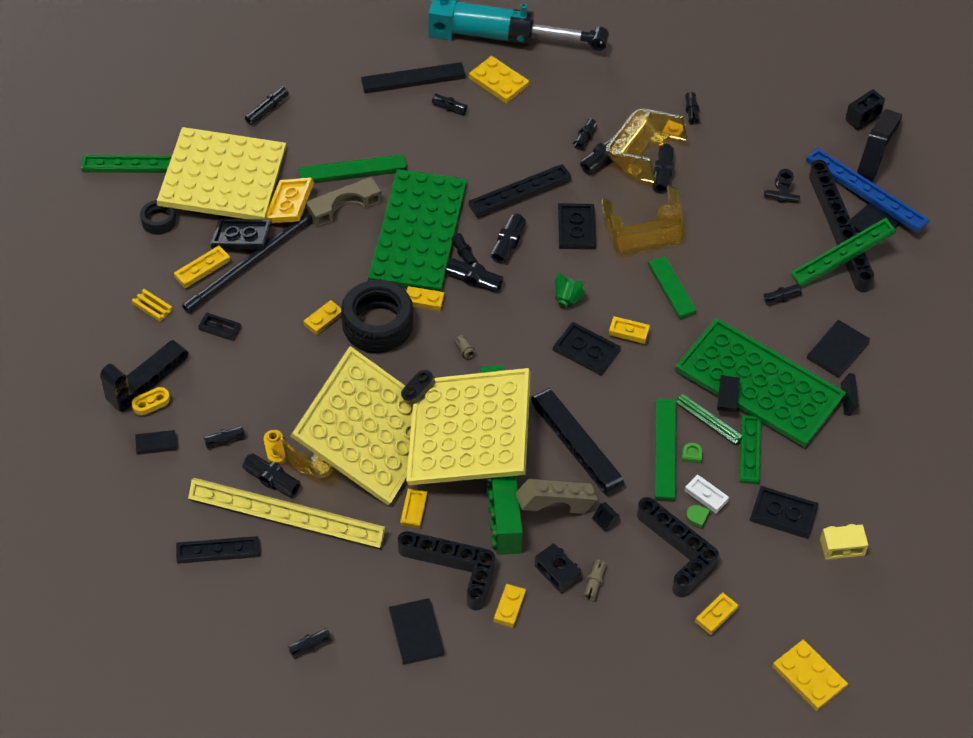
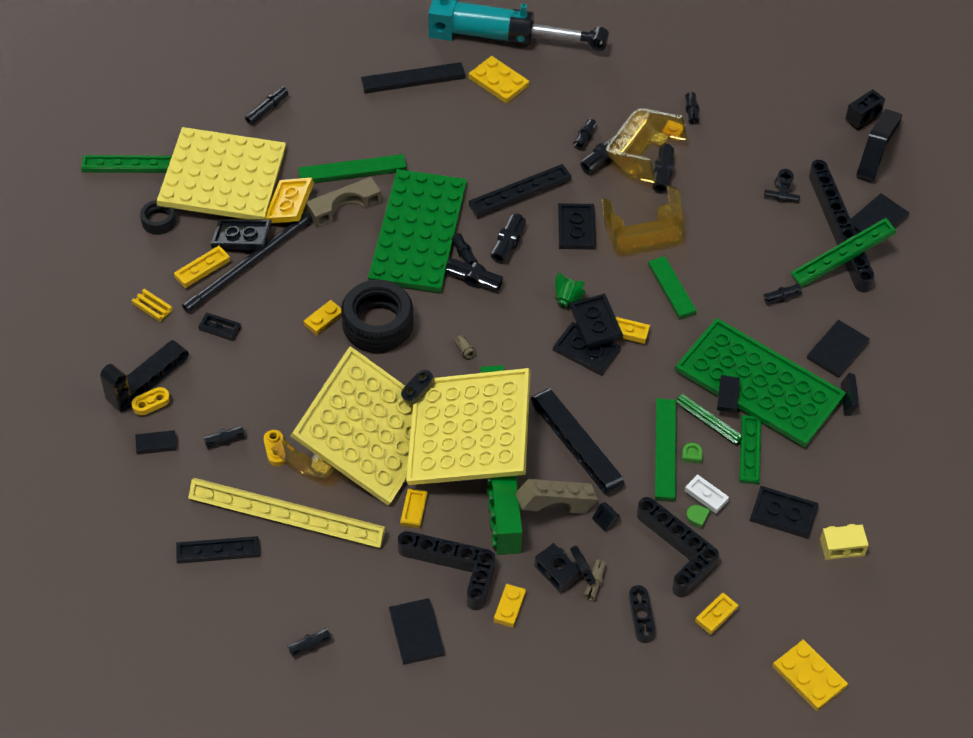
black piece [242,453,301,497] -> none
yellow plate [406,286,444,311] -> none
black pin [432,93,468,115] -> none
blue tile [806,148,930,233] -> none
none -> black tile [569,293,623,349]
none -> black tile [570,546,596,586]
none -> black beam [629,585,655,643]

